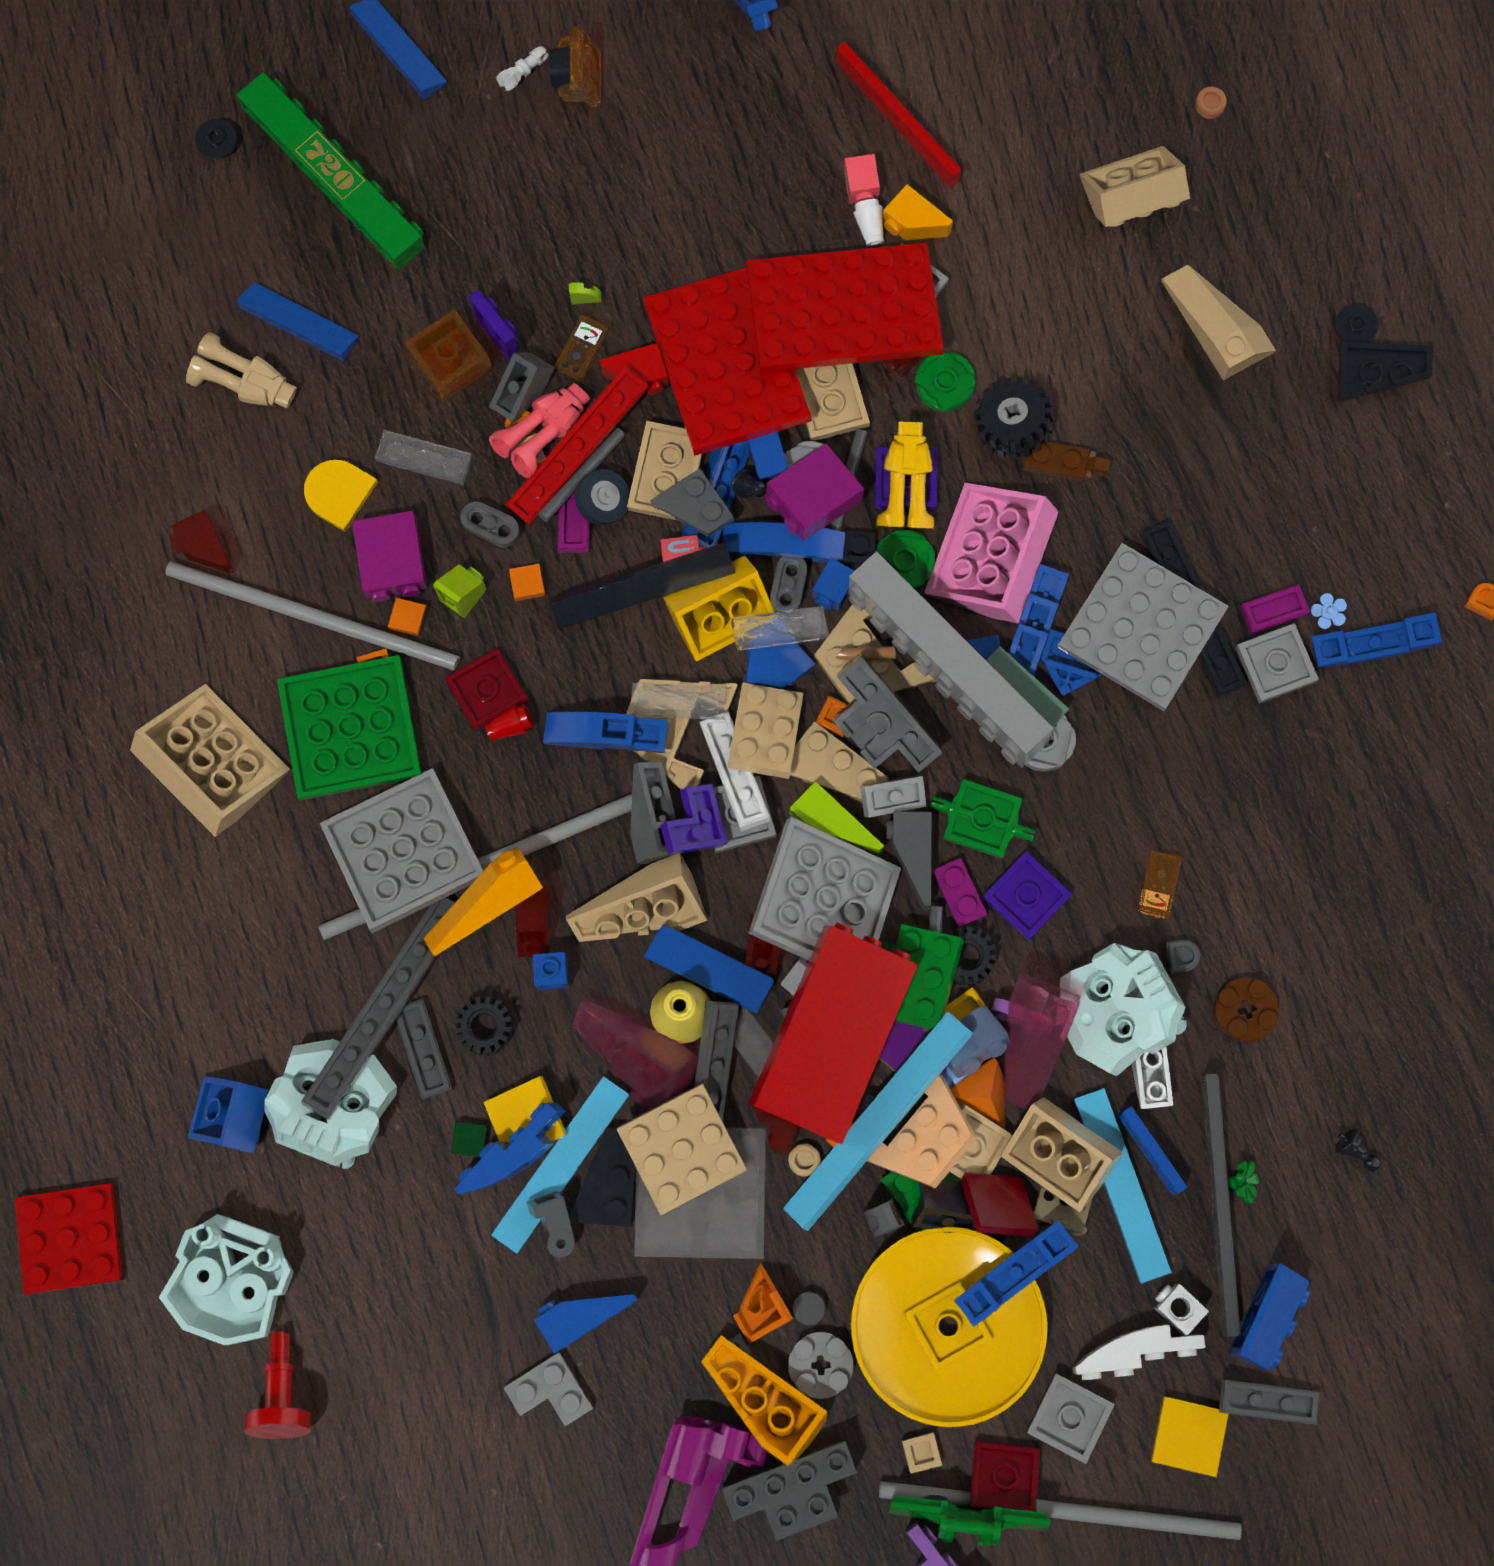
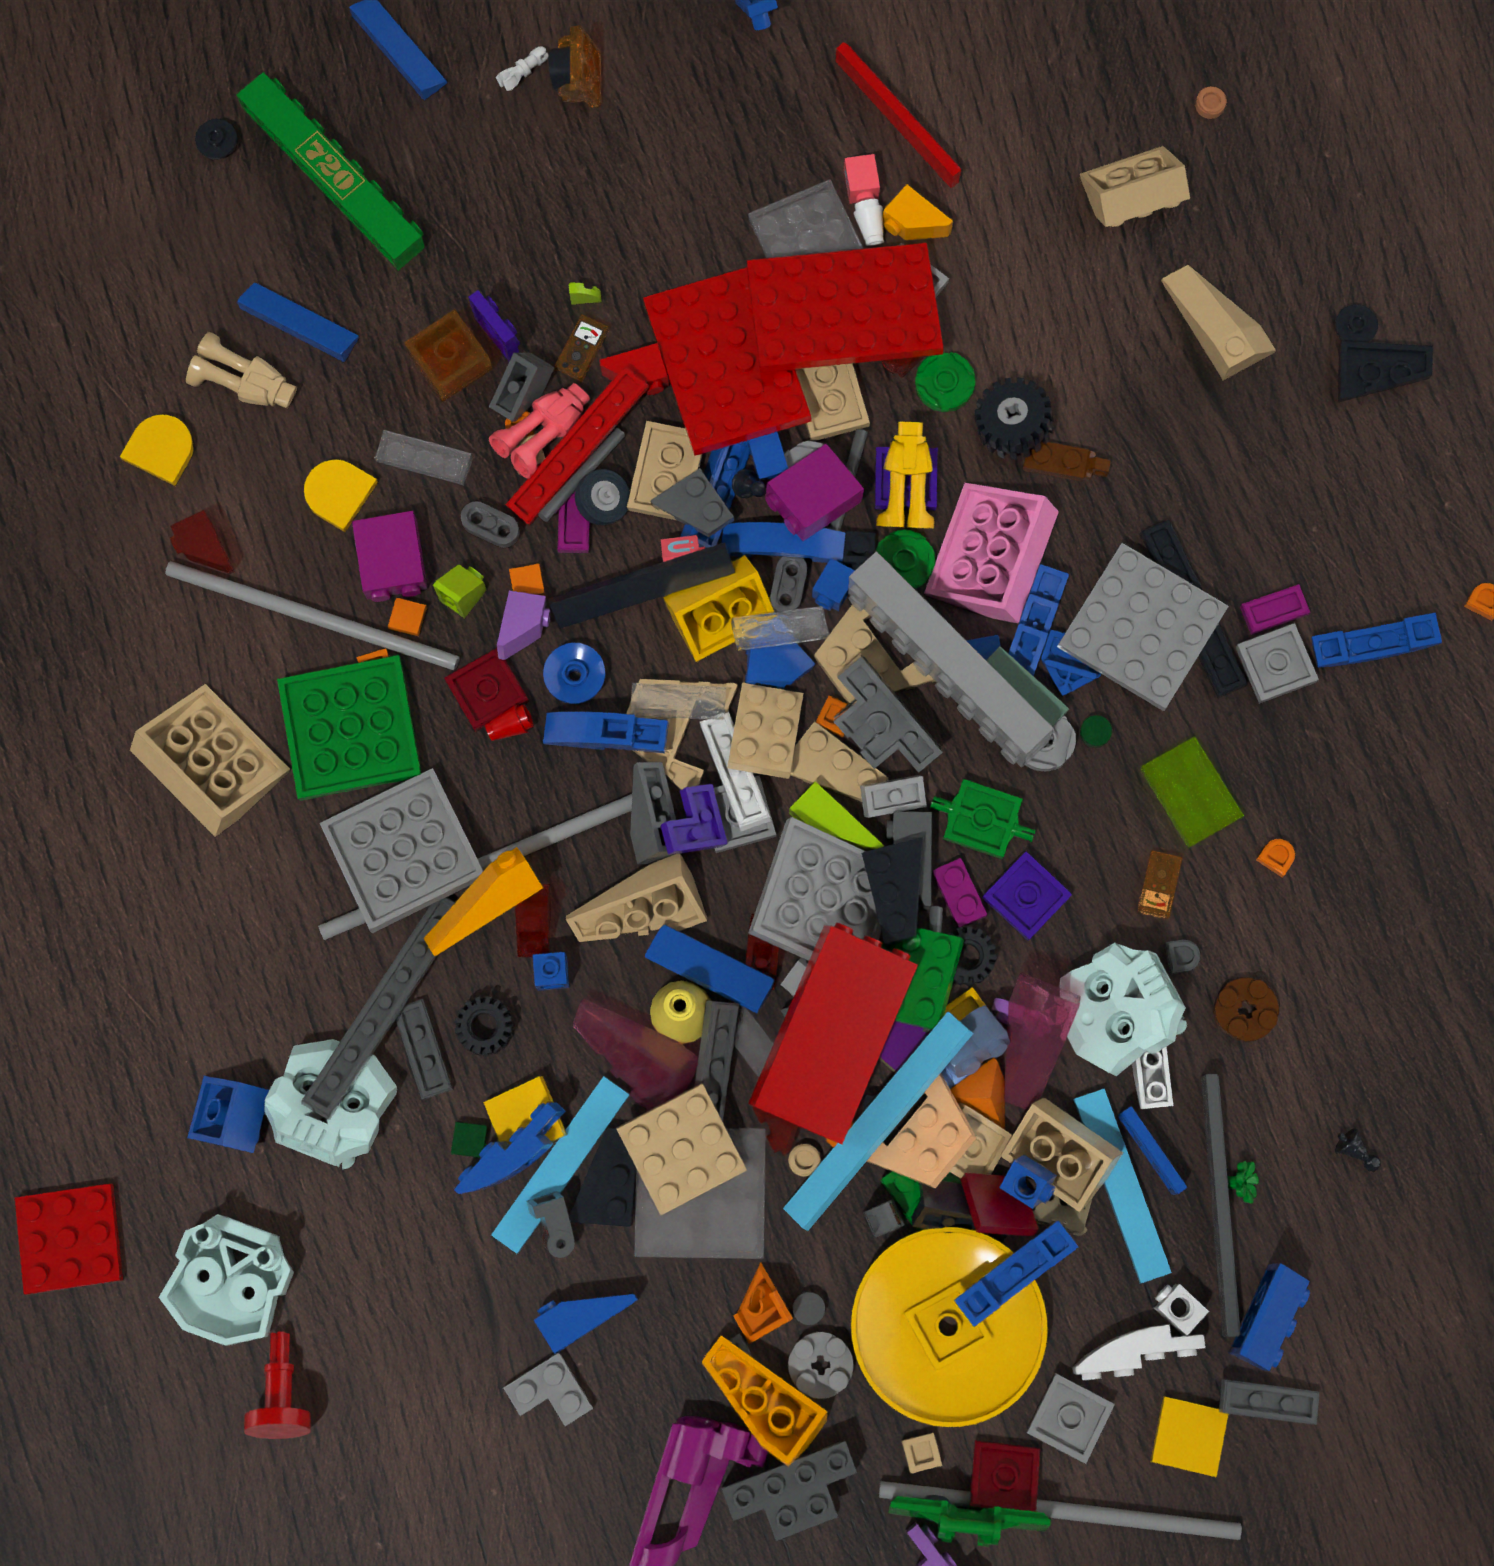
medium nougat piece [836,645,896,661] -> none
light blue plant [1311,593,1347,629] -> none
none -> yellow tile [120,415,193,486]
none -> medium lavender slope [497,590,551,660]
none -> blue dish [543,643,605,704]
none -> clear plate [748,179,864,258]
none -> black wing [862,837,924,946]
none -> blue brick [999,1155,1057,1209]
none -> dark green tile [1080,715,1112,748]
none -> clear neon green plate [1140,736,1244,848]
none -> orange tile [1256,839,1295,877]

